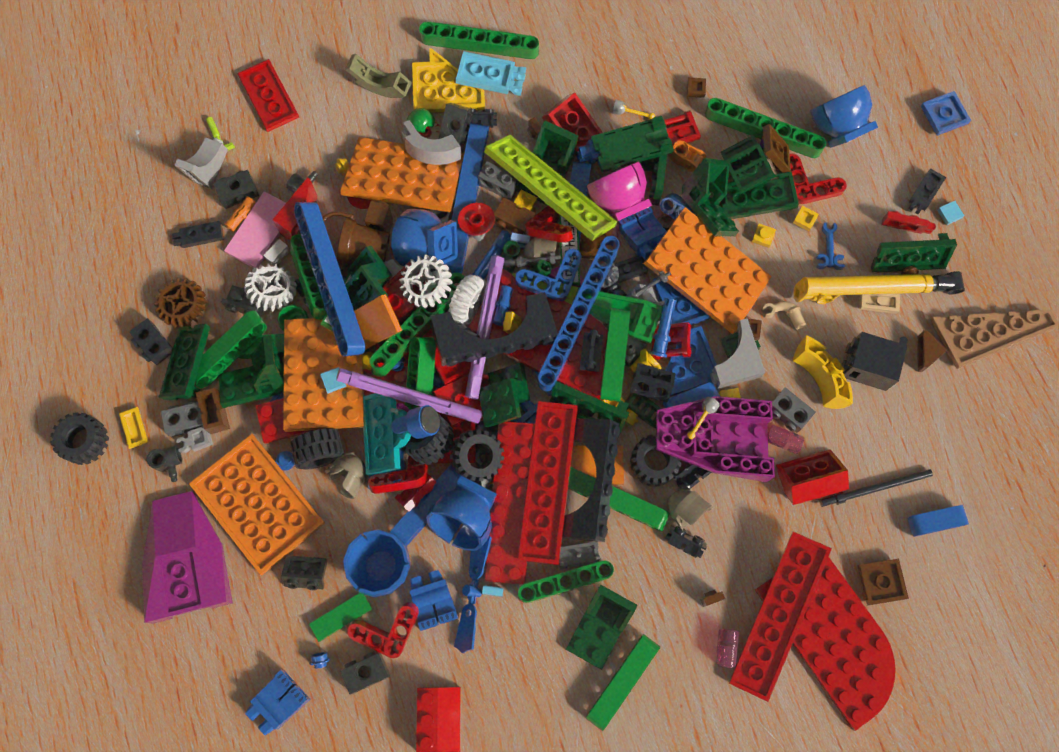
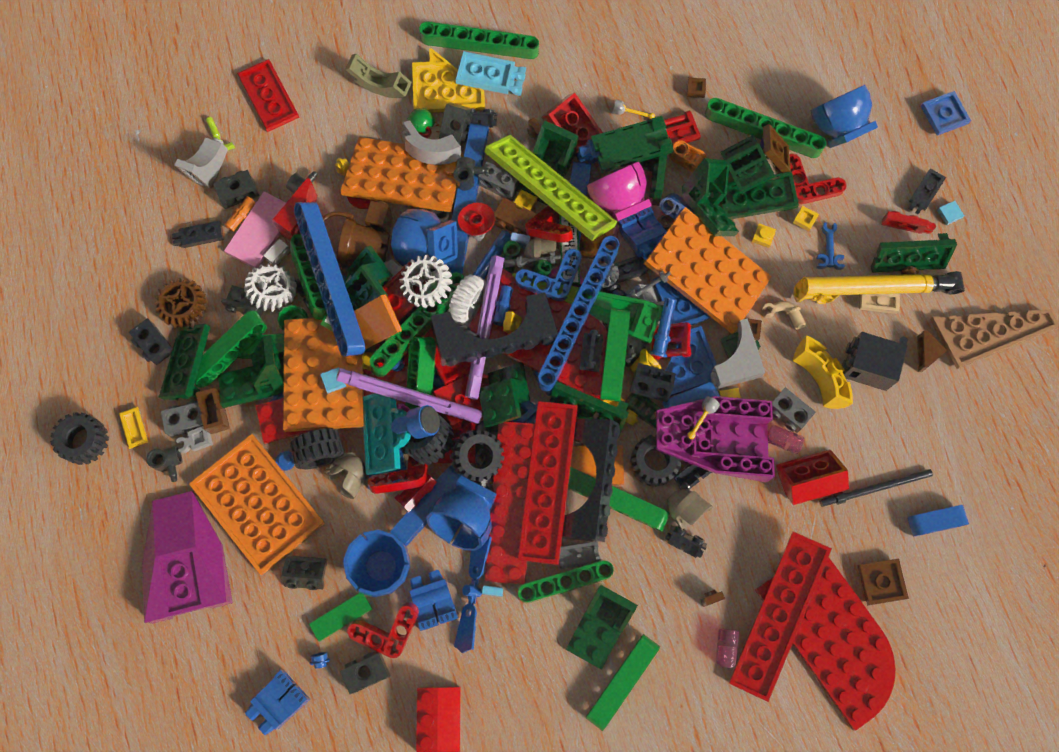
none -> pearl dark grey piece [454,157,489,191]

